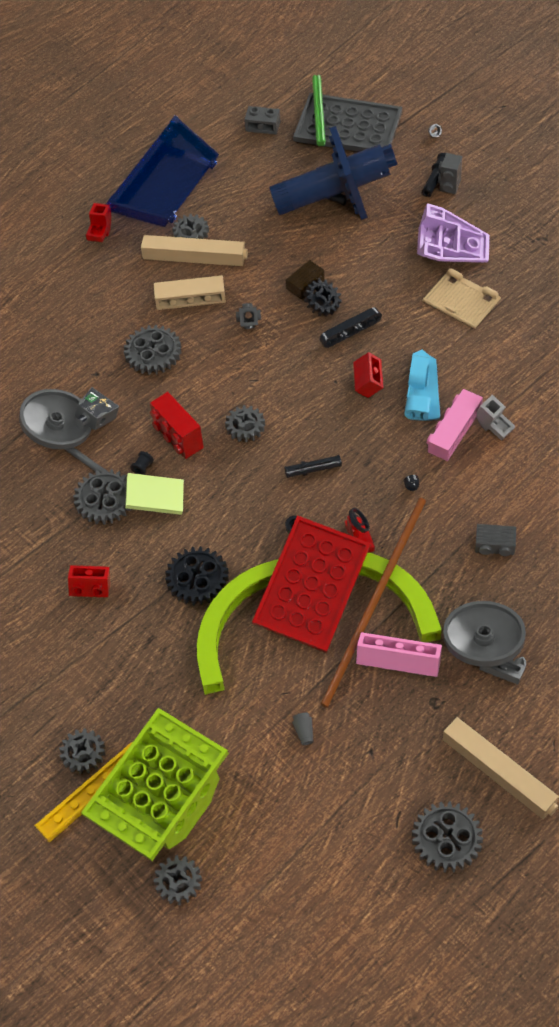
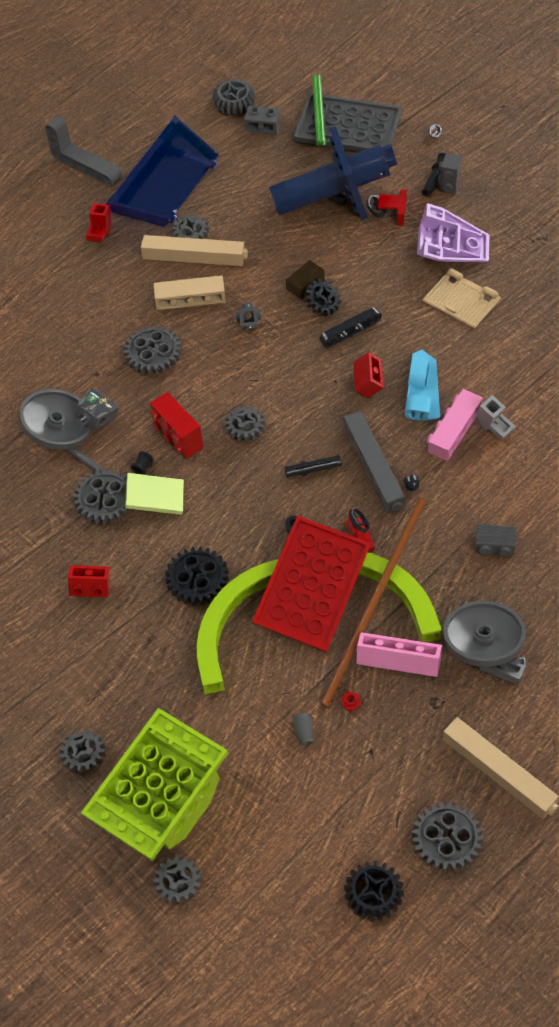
yellow tile [35,742,133,843] -> none
none -> dark grey beam [45,115,122,186]
none -> dark grey gear [212,79,255,116]
none -> red plate [341,692,361,711]
none -> dark grey brick [344,411,405,513]
none -> black gear [344,860,404,922]
none -> red piece [366,189,407,226]

